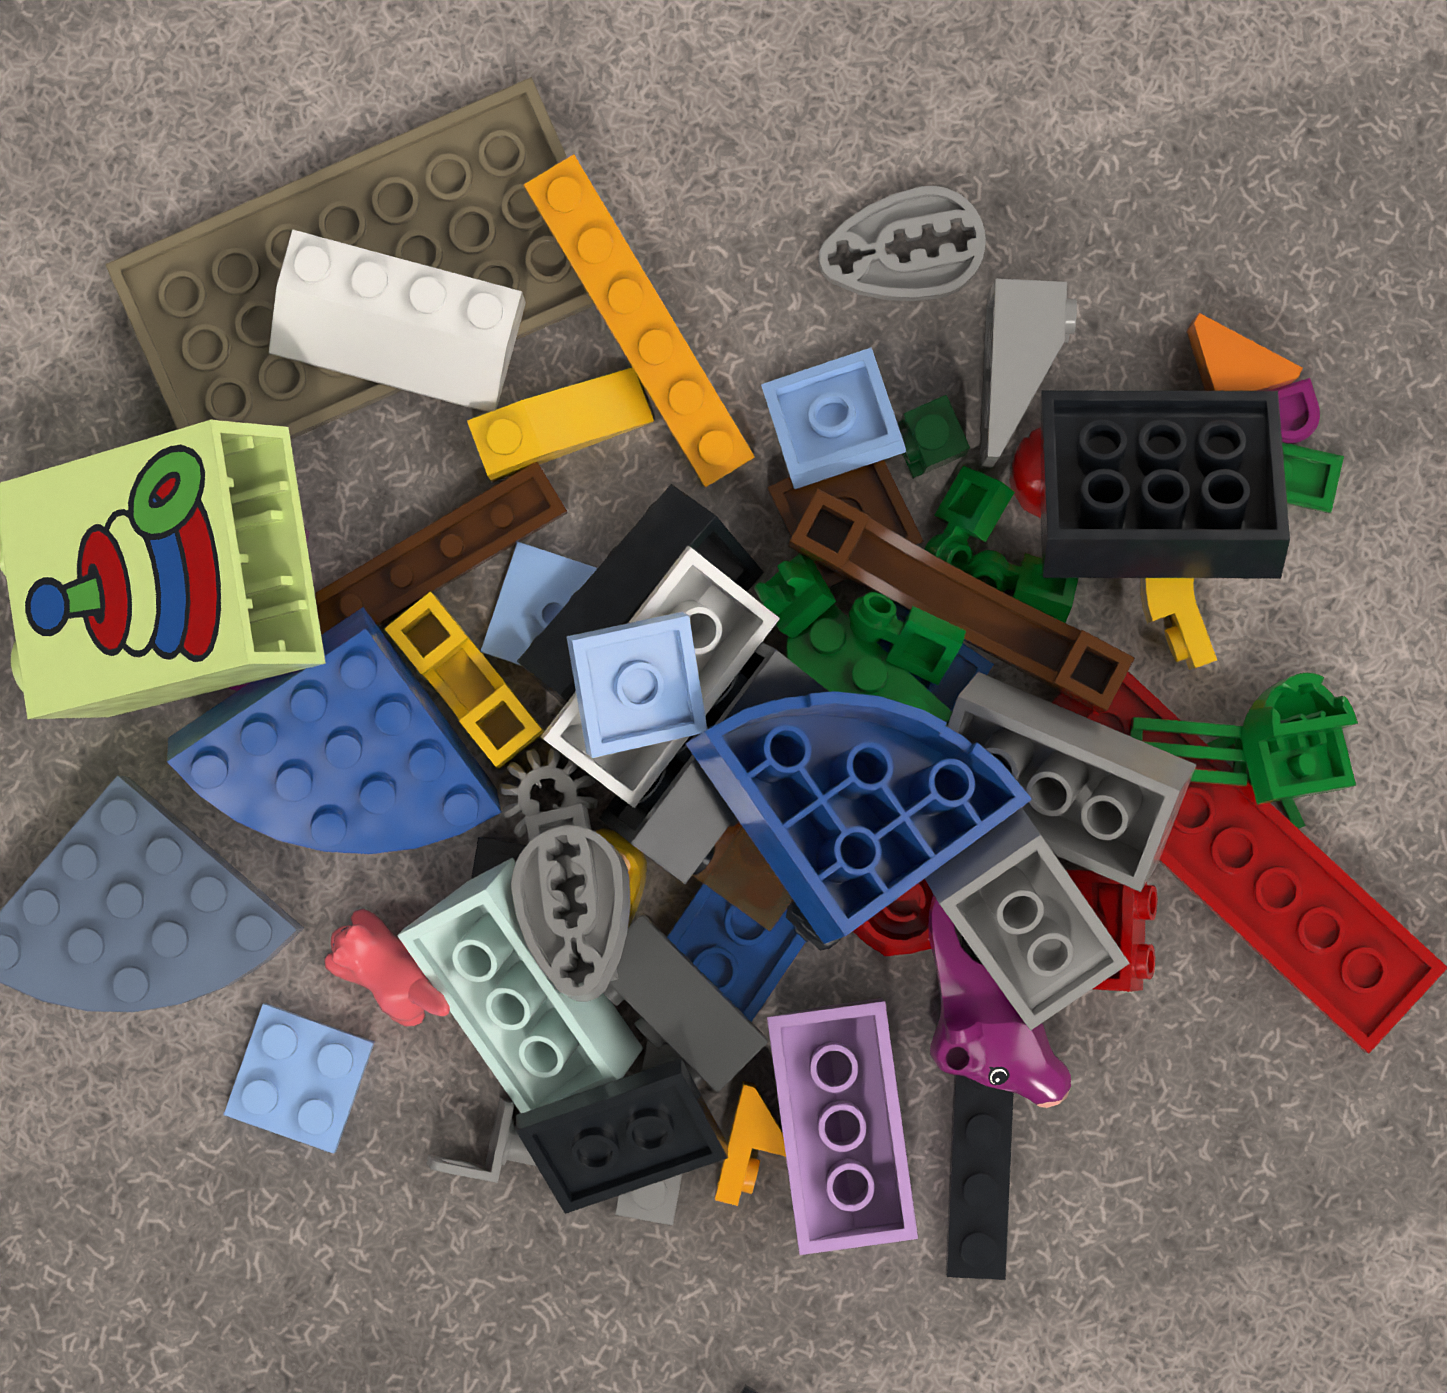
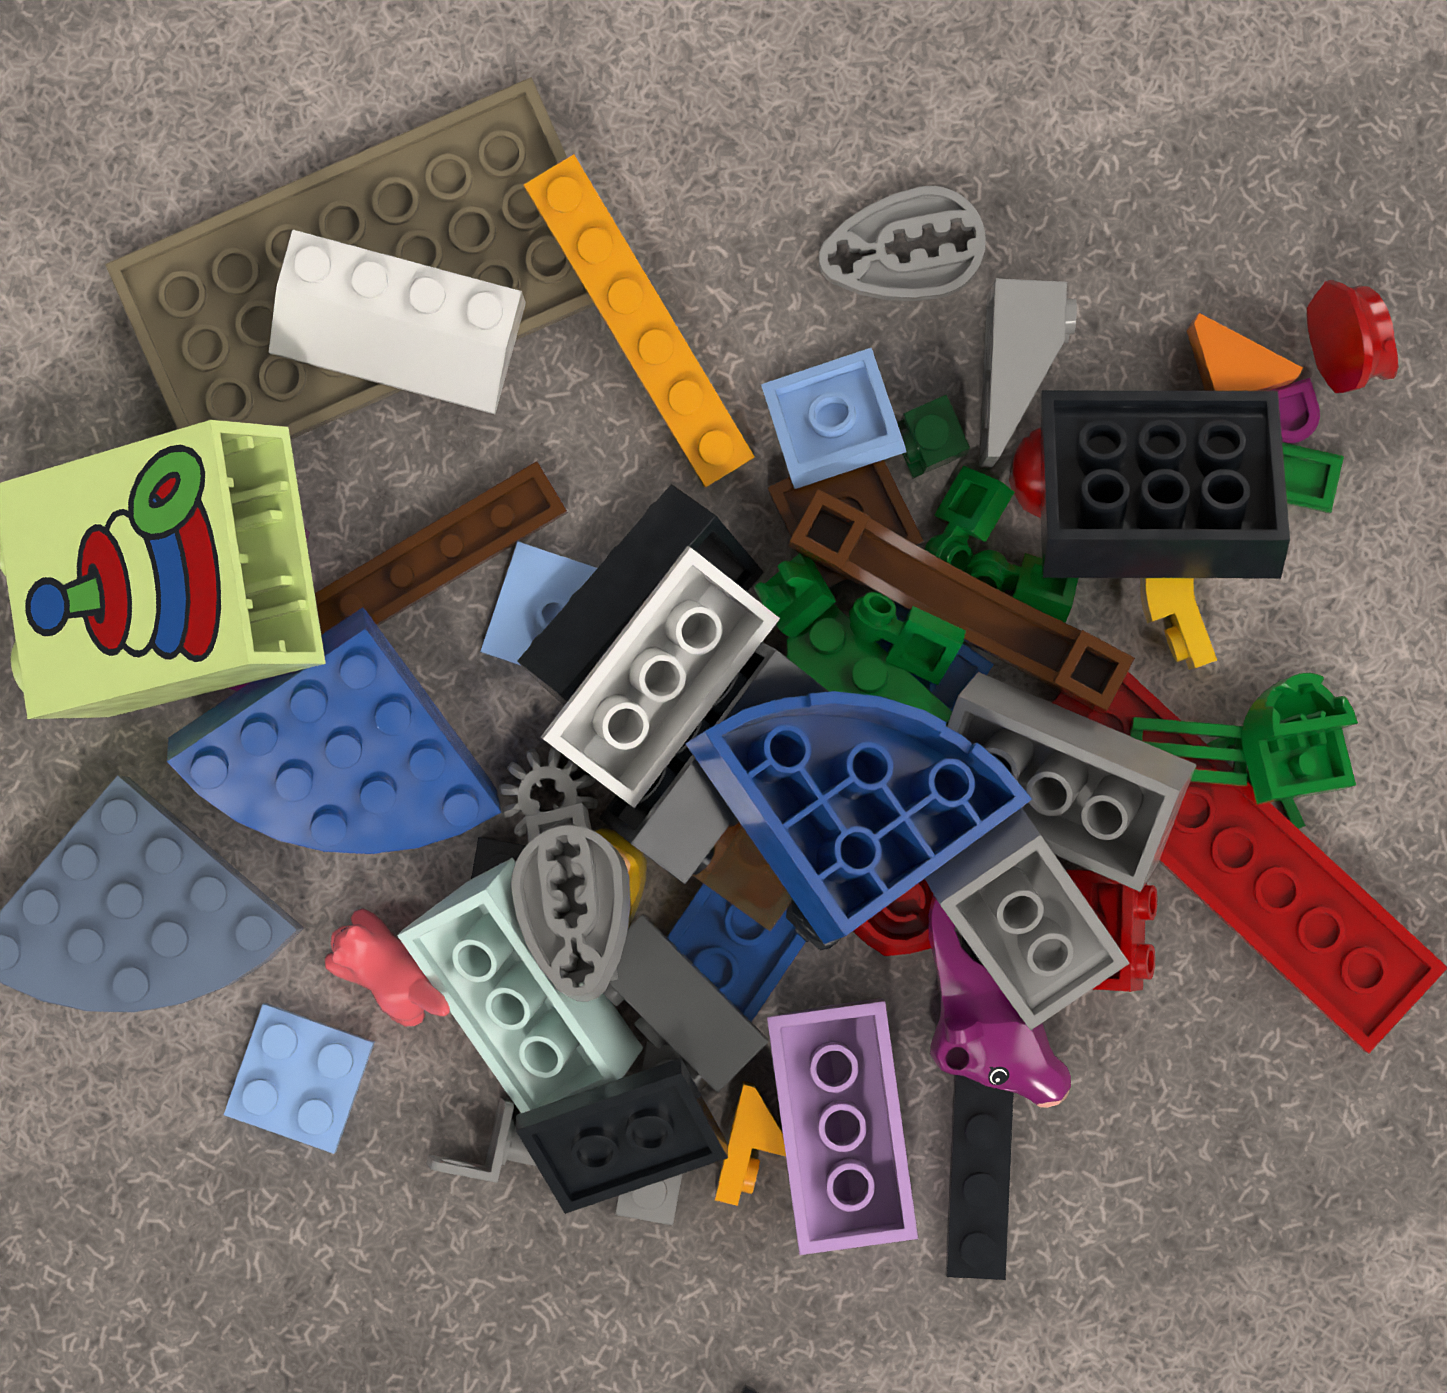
yellow arch [384,591,545,768] -> none
yellow slope [467,368,654,482] -> none
light blue plate [567,612,707,758] -> none
none -> red hat [1307,280,1399,393]

